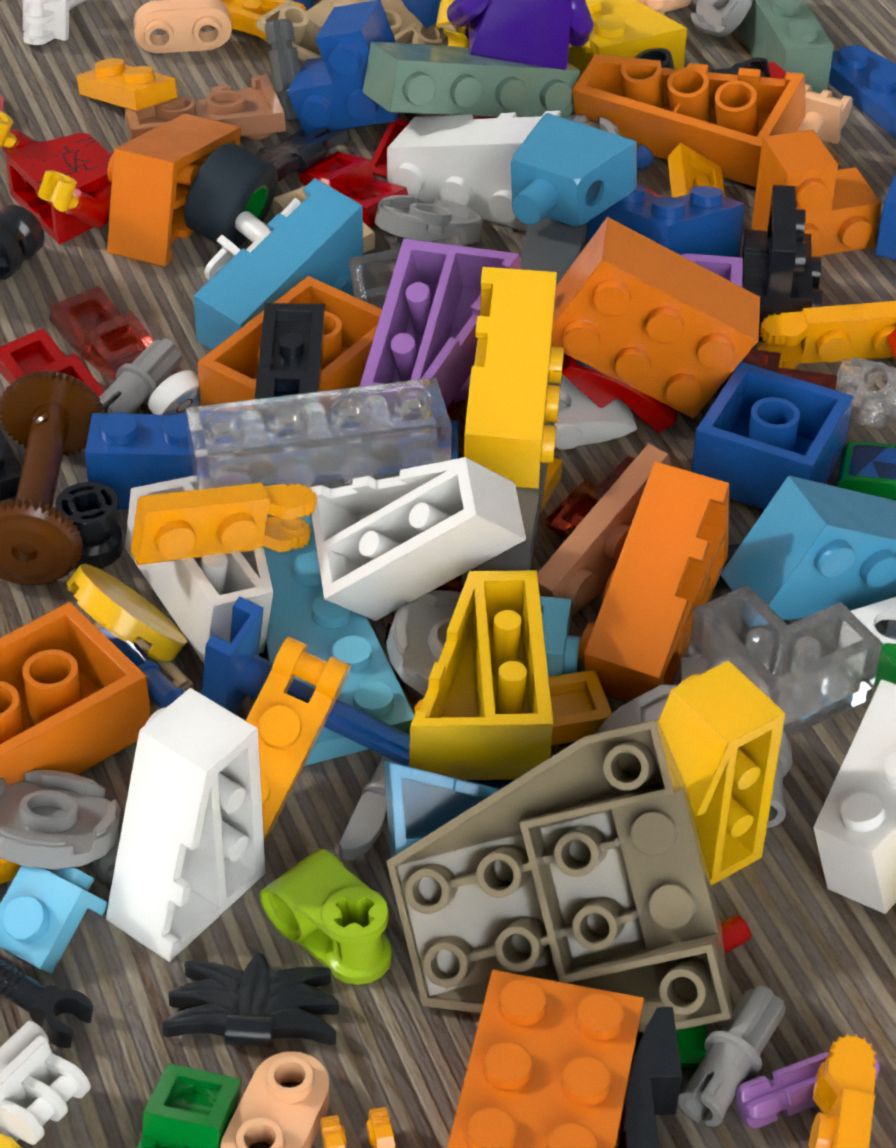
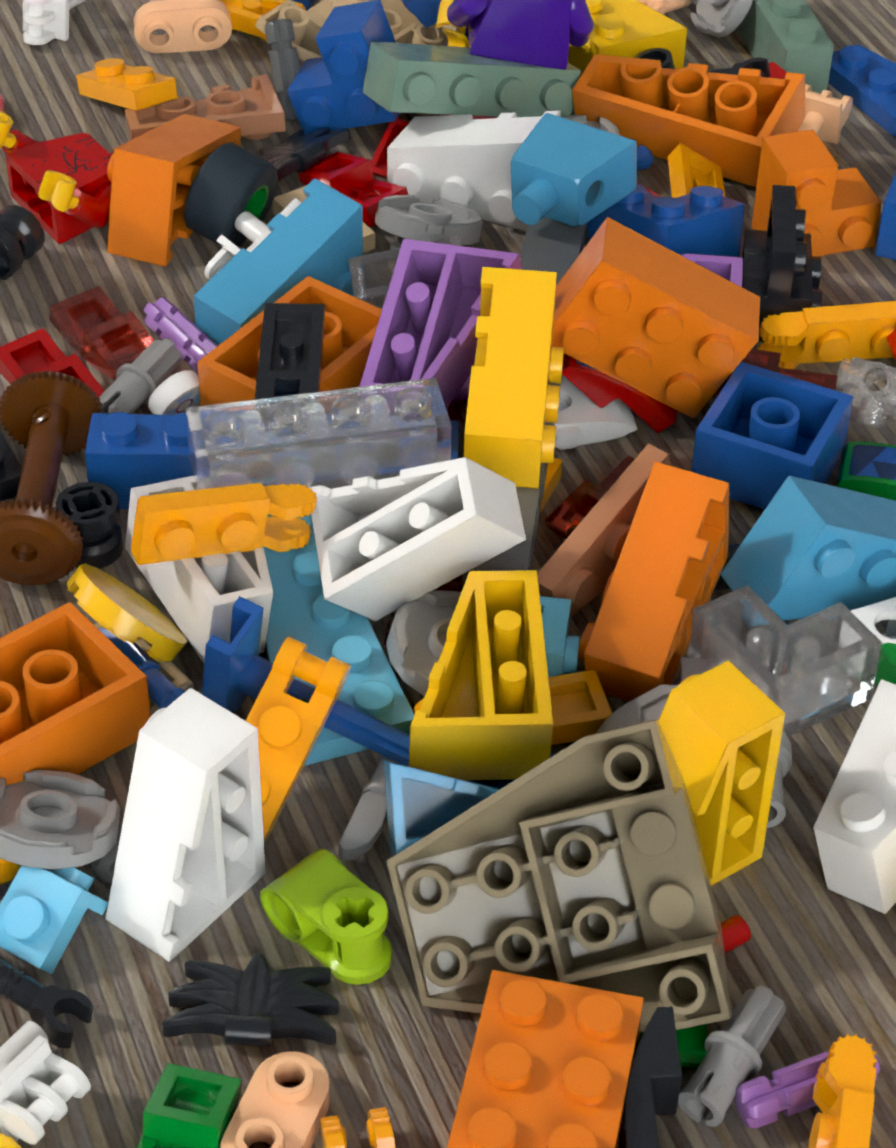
none -> medium lavender axle [144,297,218,373]

